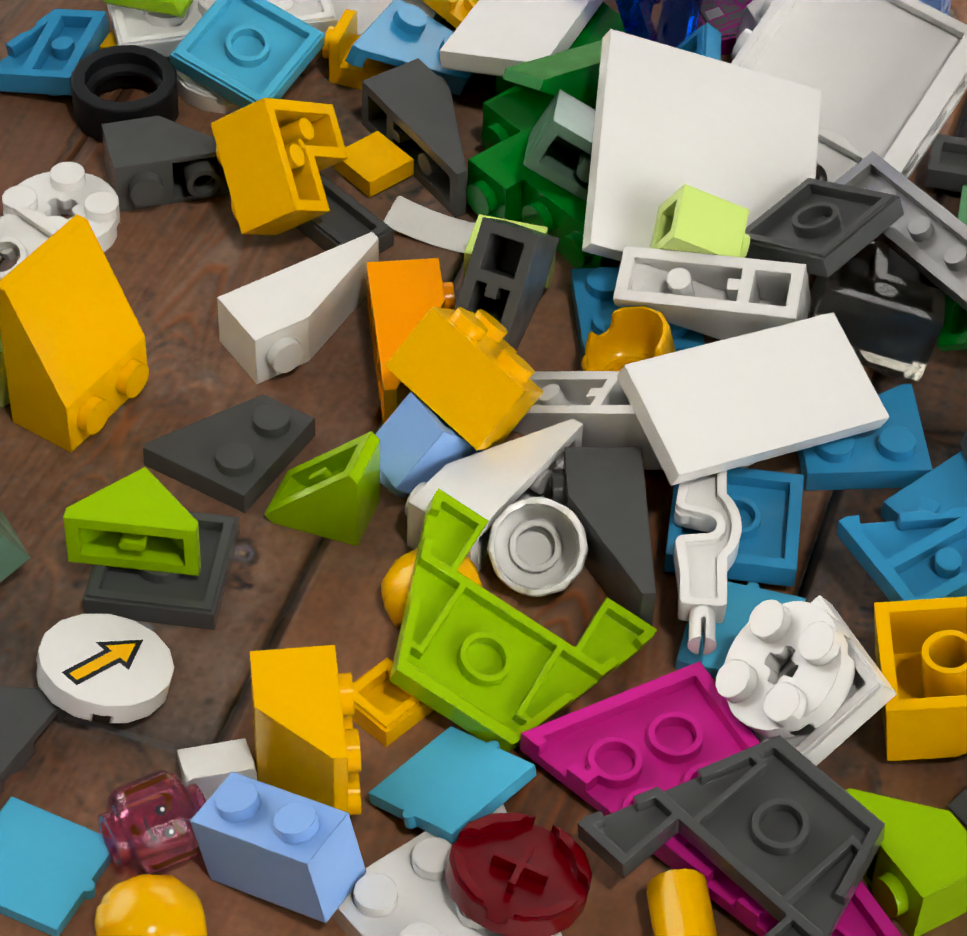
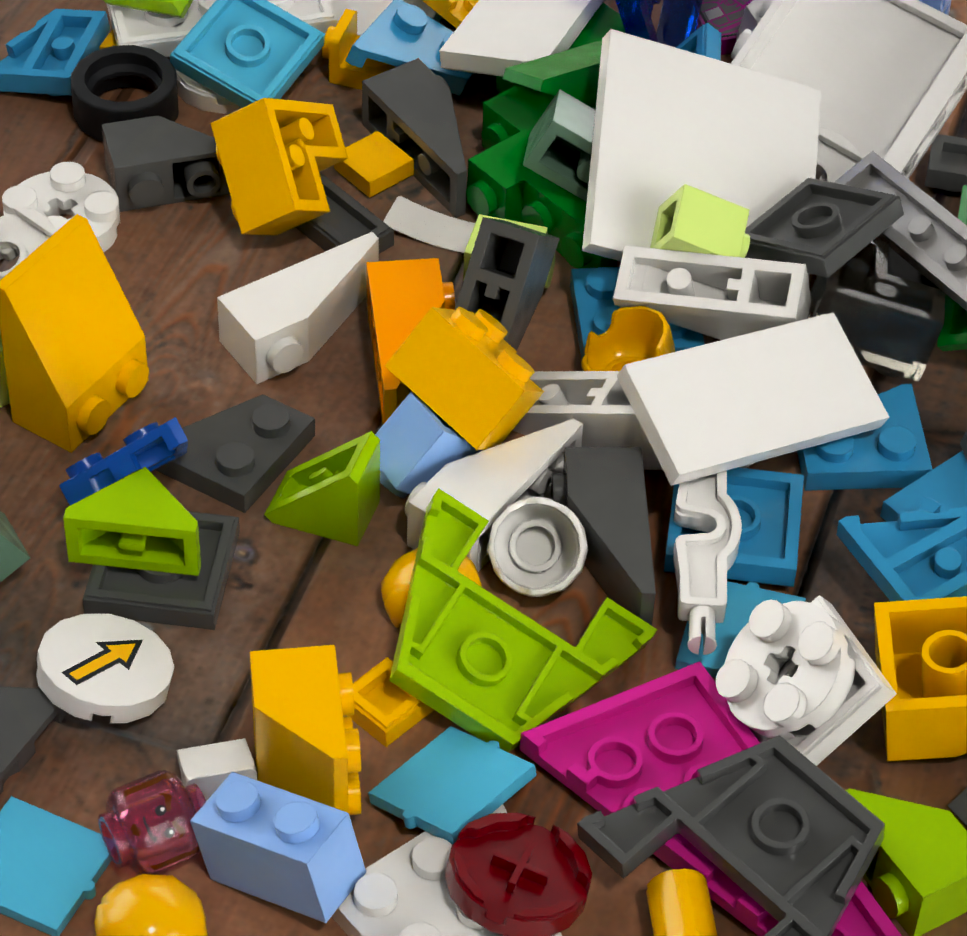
none -> blue wing [59,417,188,506]

